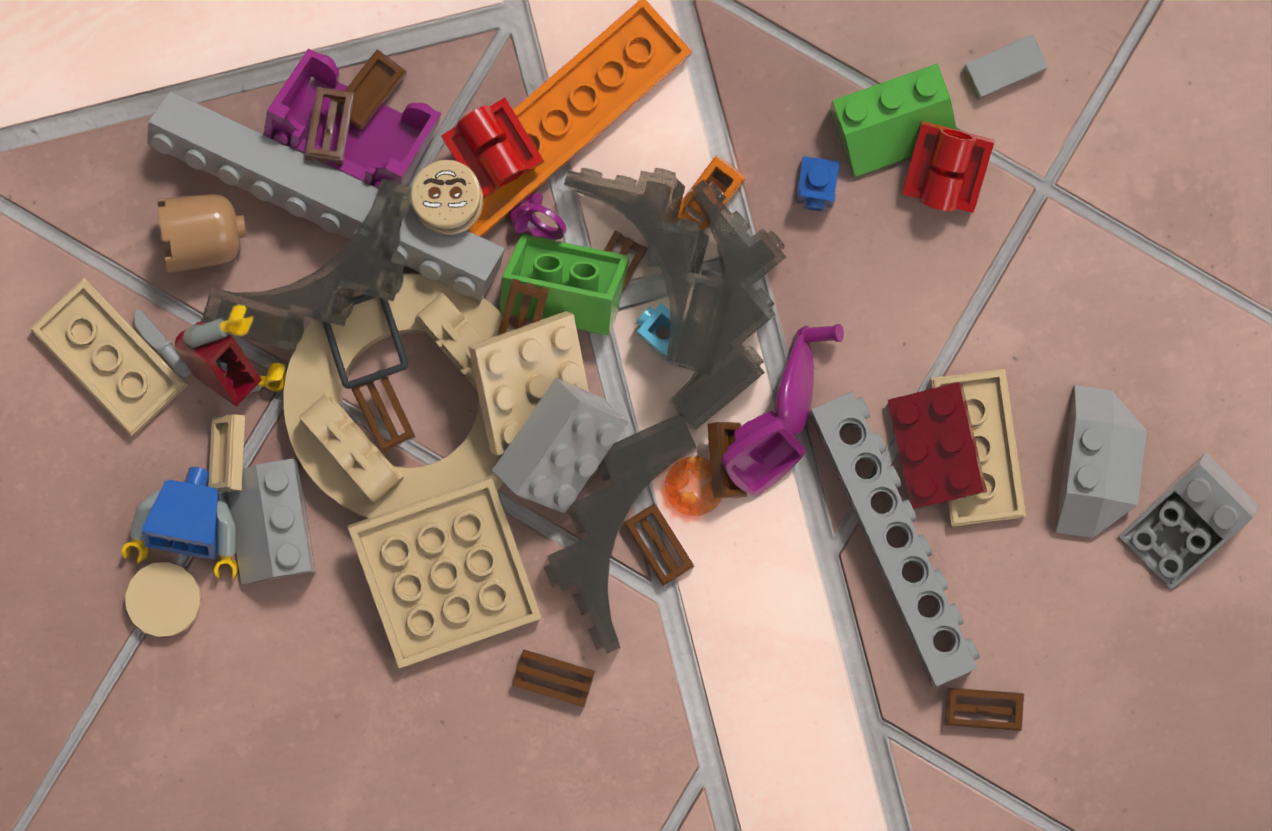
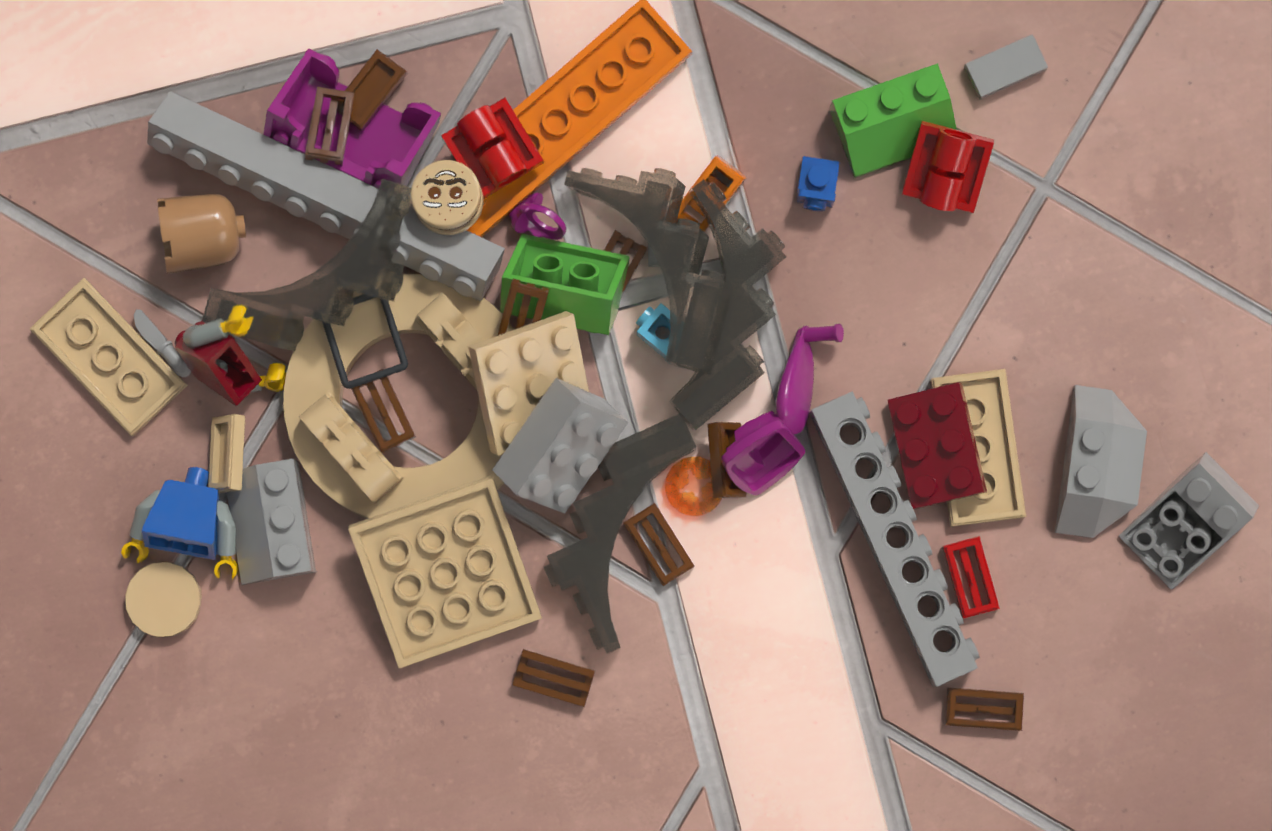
none -> red tile [942,536,1000,619]

